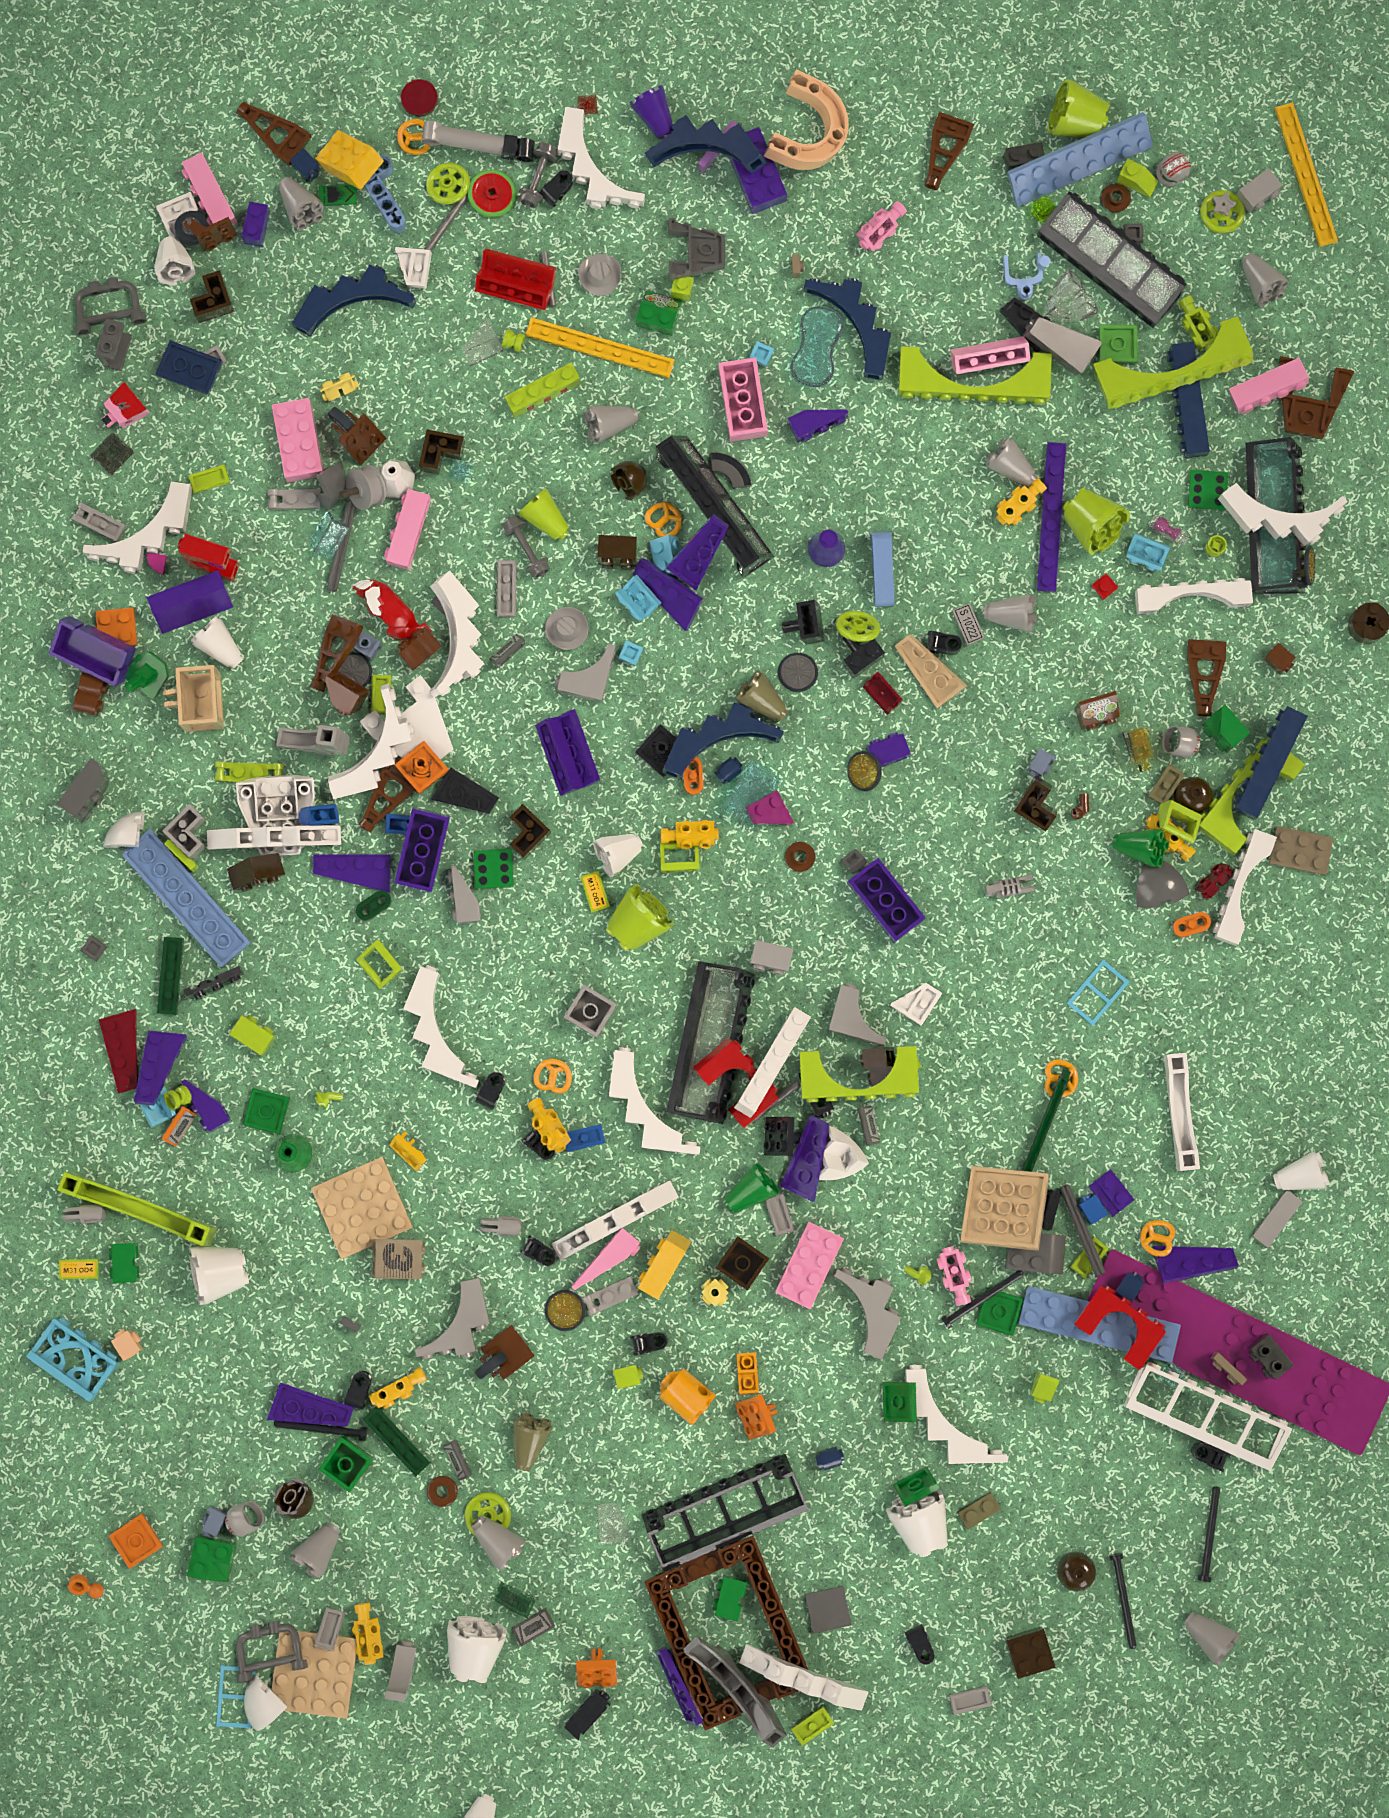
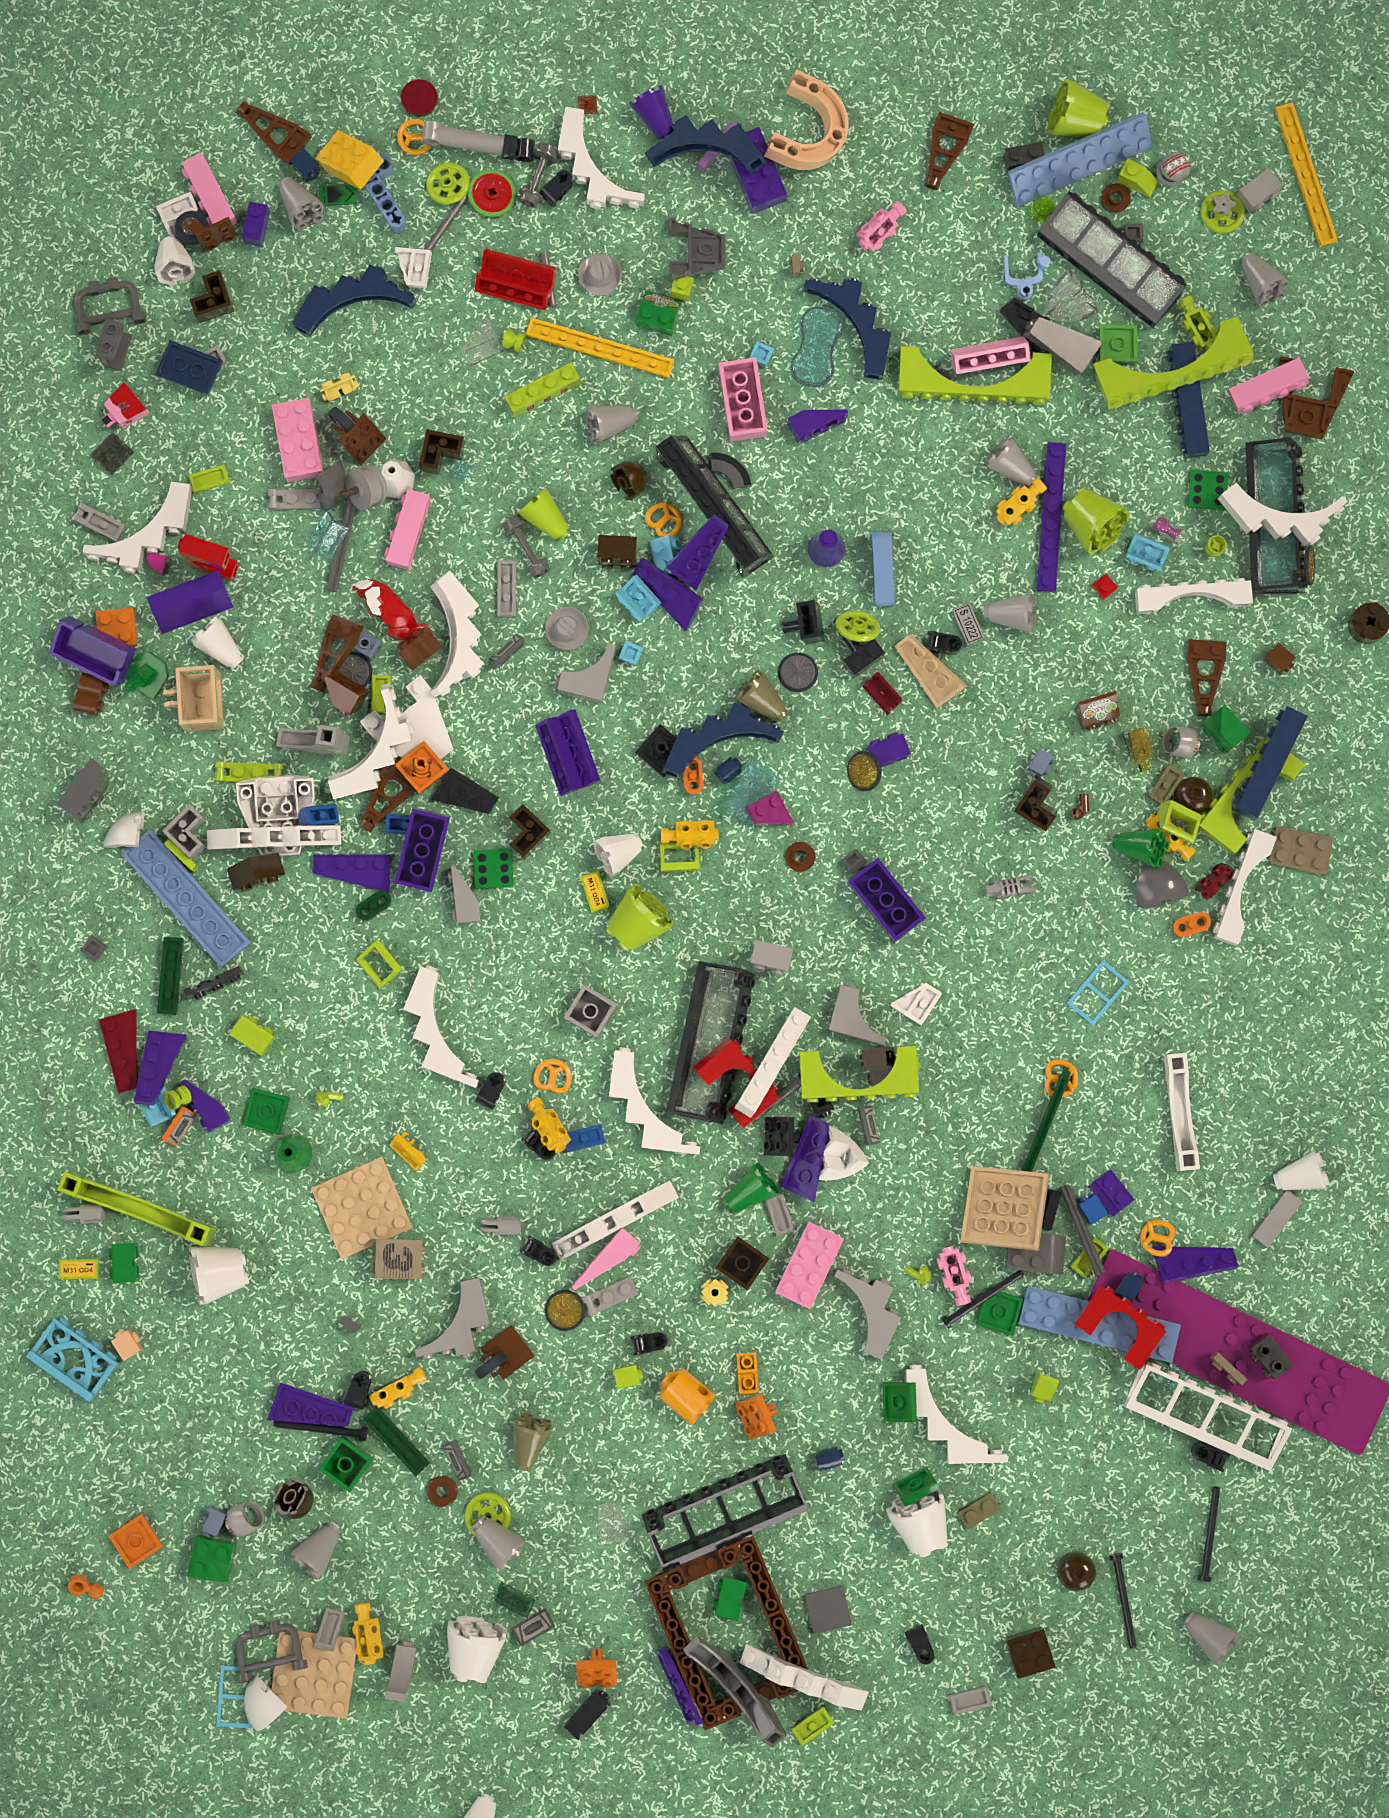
yellow wedge [638,1230,692,1300] -> none

